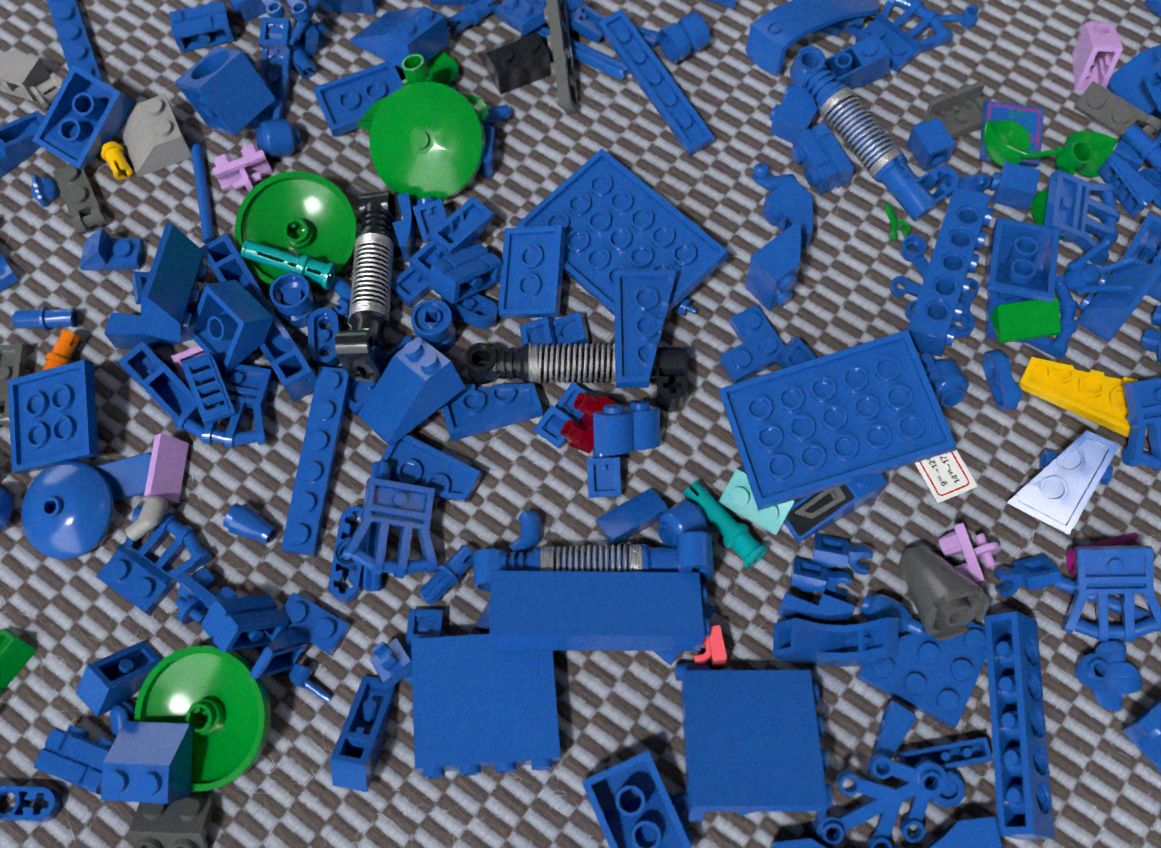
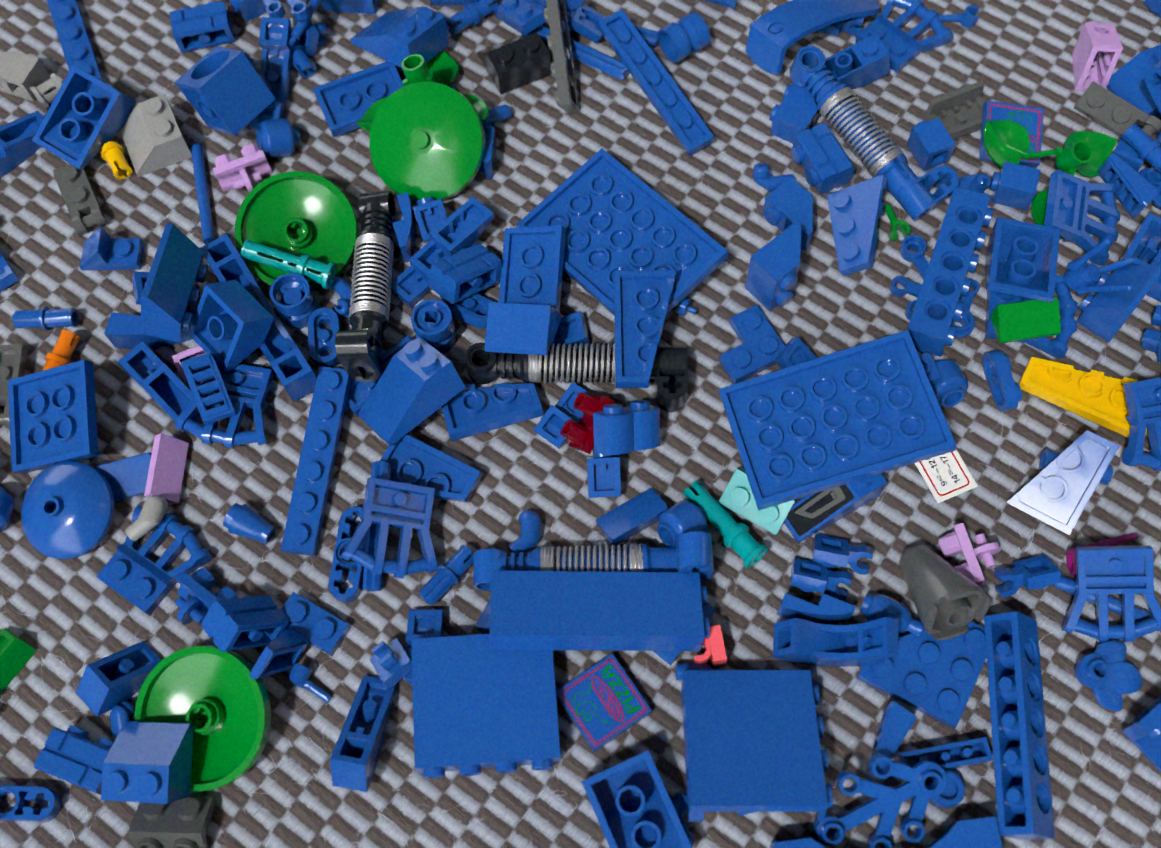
blue piece [31,173,59,207] -> none
none -> blue slope [484,302,561,355]
none -> blue tile [556,653,652,753]
none -> wing [827,174,888,276]

